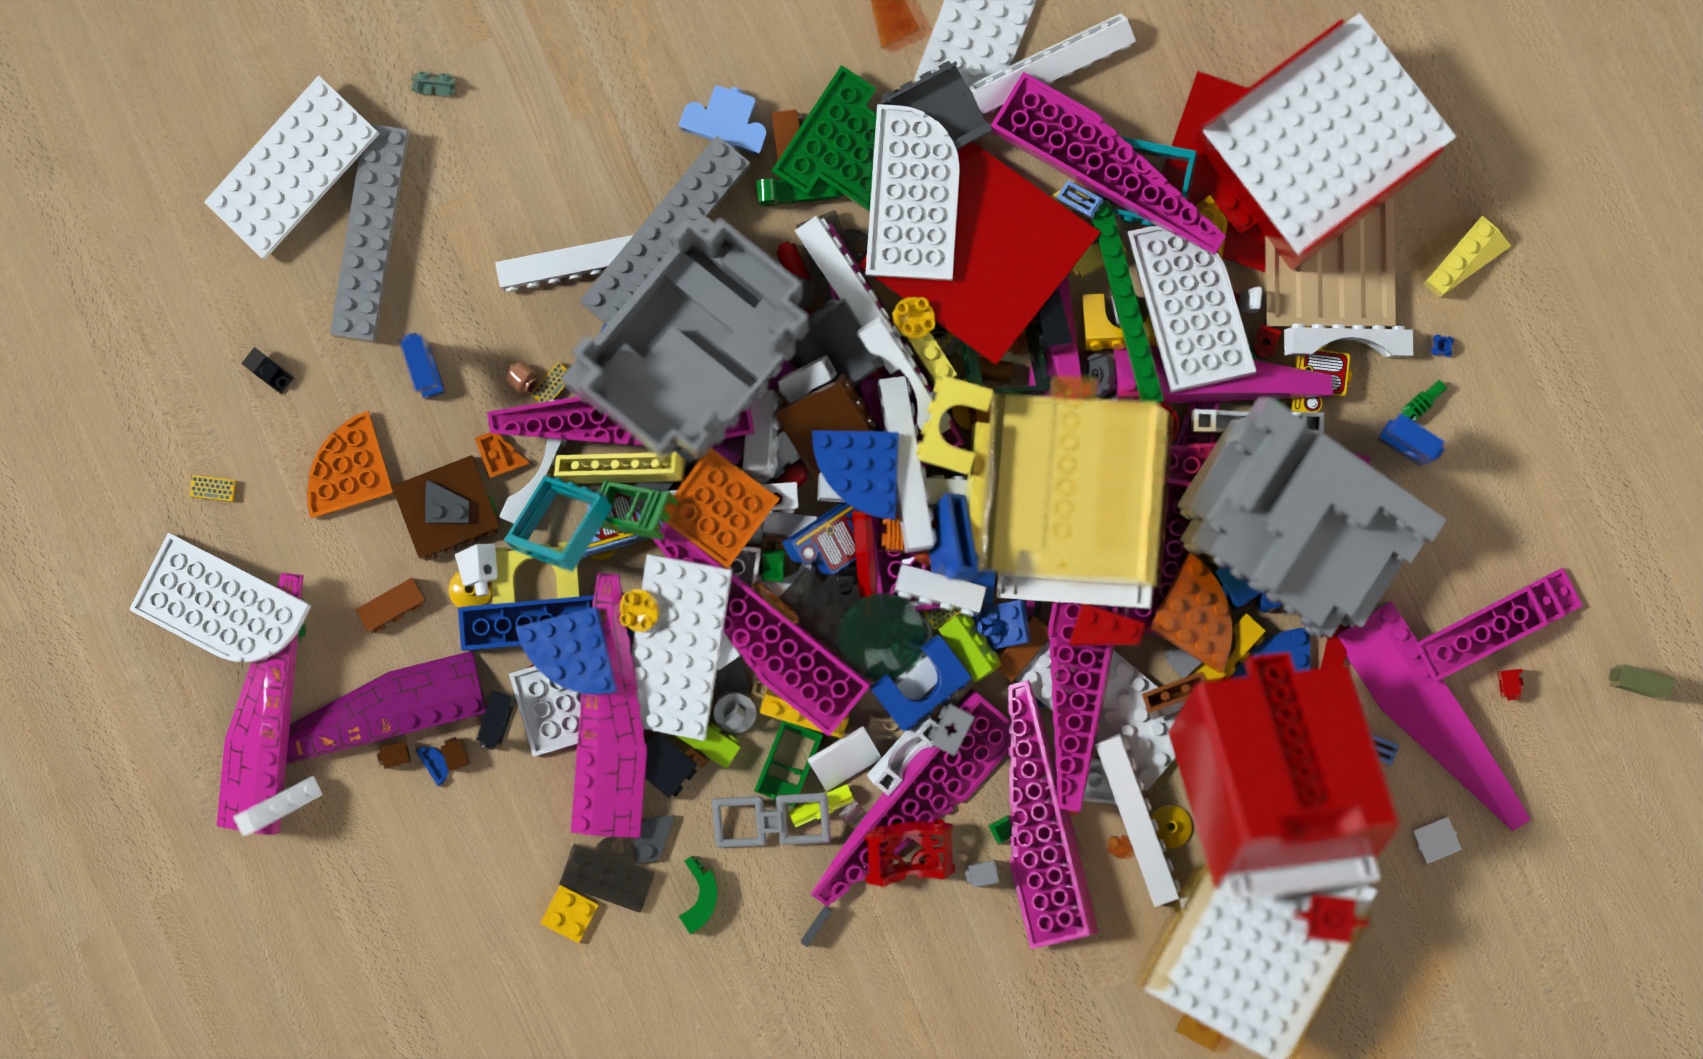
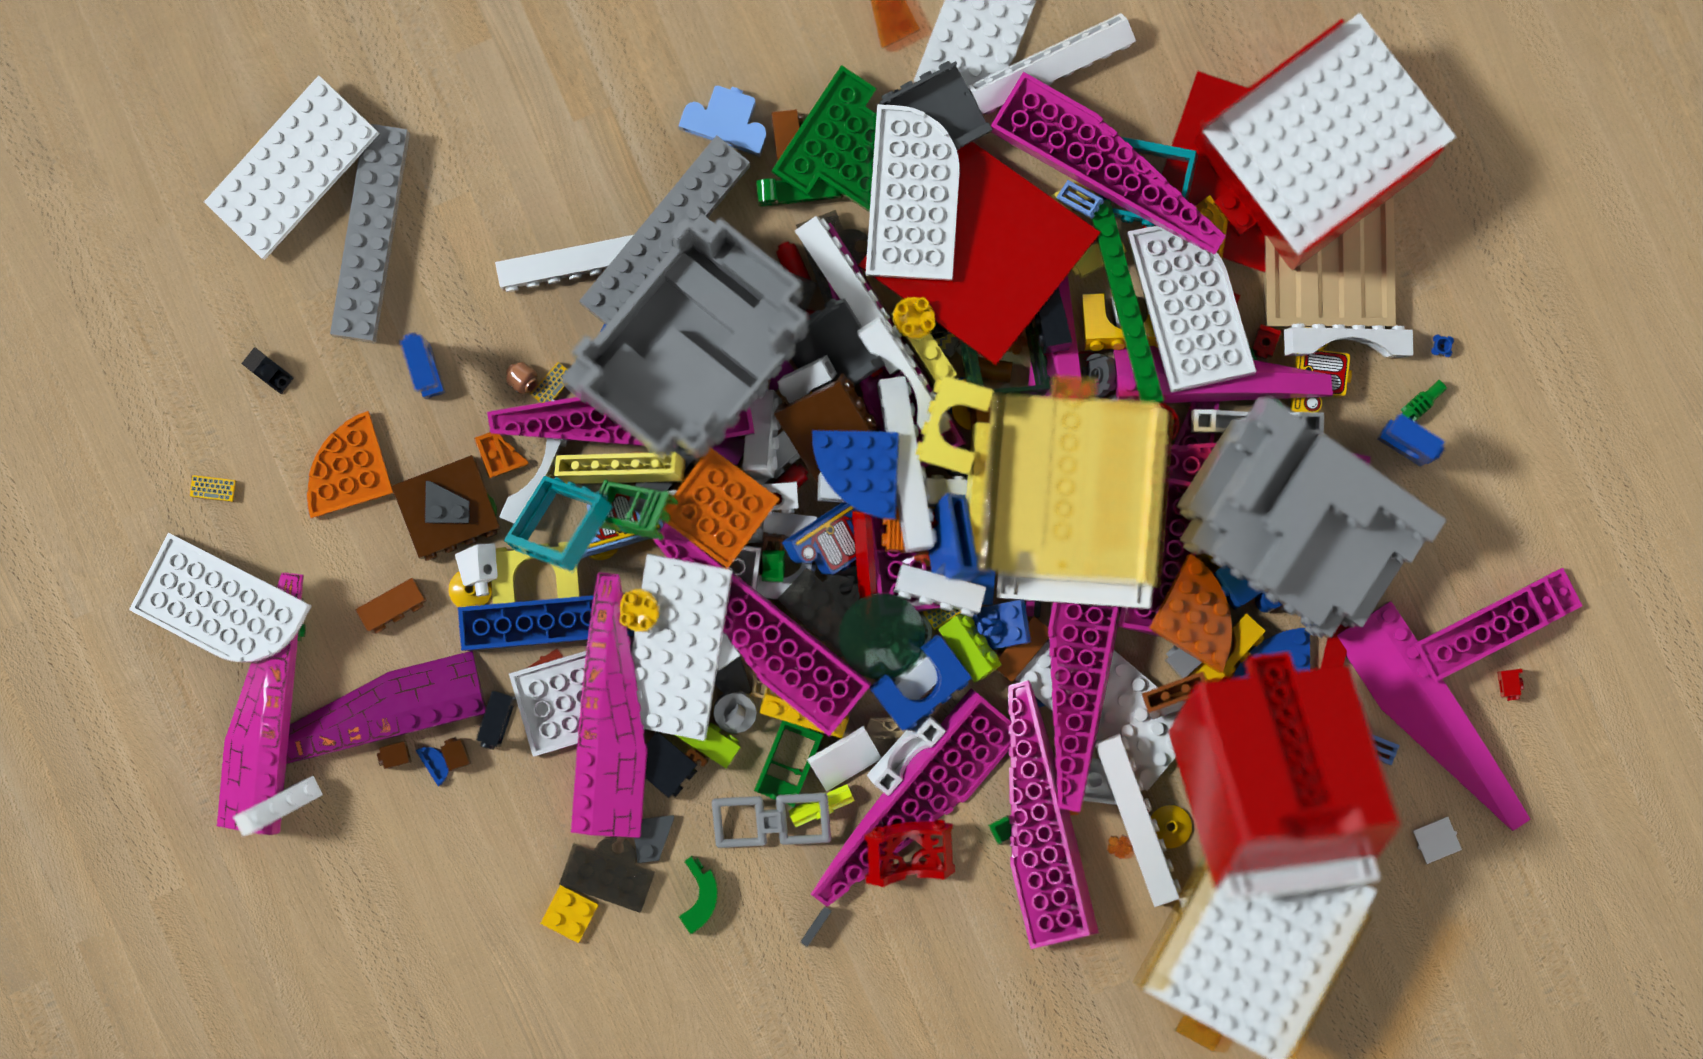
sand green hinge [411,71,457,96] -> none
blue plate [515,607,617,694] -> none
clear orange tile [752,580,799,625] -> none
clear tile [839,800,867,828] -> none
light grey brick [928,703,974,756] -> none
light grey brick [965,859,999,888] -> none
red wedge [1069,603,1148,646] -> none
white slope [1239,287,1263,314] -> none
red plate [1293,894,1370,944] -> none
light yellow wedge [1423,216,1511,298] -> none
olive window [1609,664,1675,700] -> none

